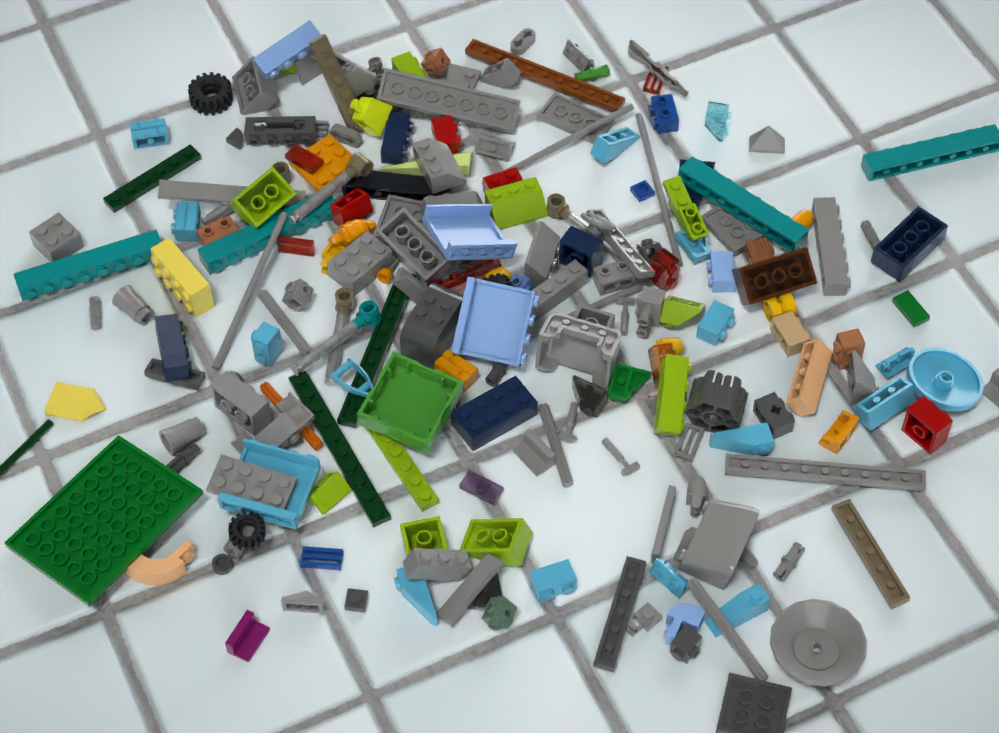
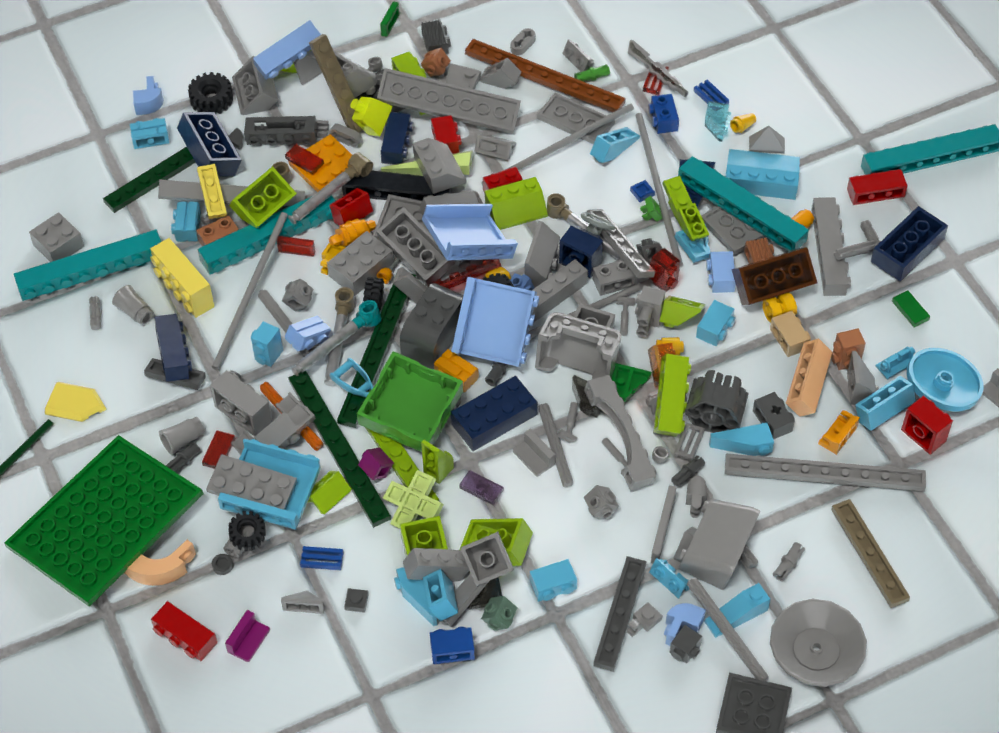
none -> light blue brick [133,76,163,115]
none -> red brick [151,601,217,661]
none -> dark blue brick [177,112,242,176]
none -> light yellow plate [197,164,227,219]
none -> clear red tile [202,430,235,469]
none -> light blue brick [285,316,331,351]
none -> magenta brick [358,447,394,480]
none -> black tyre [363,277,384,312]
none -> green tile [380,1,400,37]
none -> yellowish green plate [383,470,444,529]
none -> dark grey brick [421,19,451,54]
none -> lime slope [421,440,454,484]
none -> medium azure brick [423,569,458,621]
none -> blue brick [429,627,475,664]
none -> light grey slope [460,532,514,586]
none -> light grey brick [583,485,619,519]
none -> light grey arch [584,375,656,491]
none -> bright green tile [640,196,663,222]
none -> light grey hinge [652,446,669,464]
none -> dark grey axle [671,455,705,487]
none -> blue tile [693,79,729,111]
none -> medium azure slope [726,149,800,200]
none -> yellow cone [730,113,757,133]
none -> light grey axle [834,240,878,260]
none -> red brick [847,169,908,205]

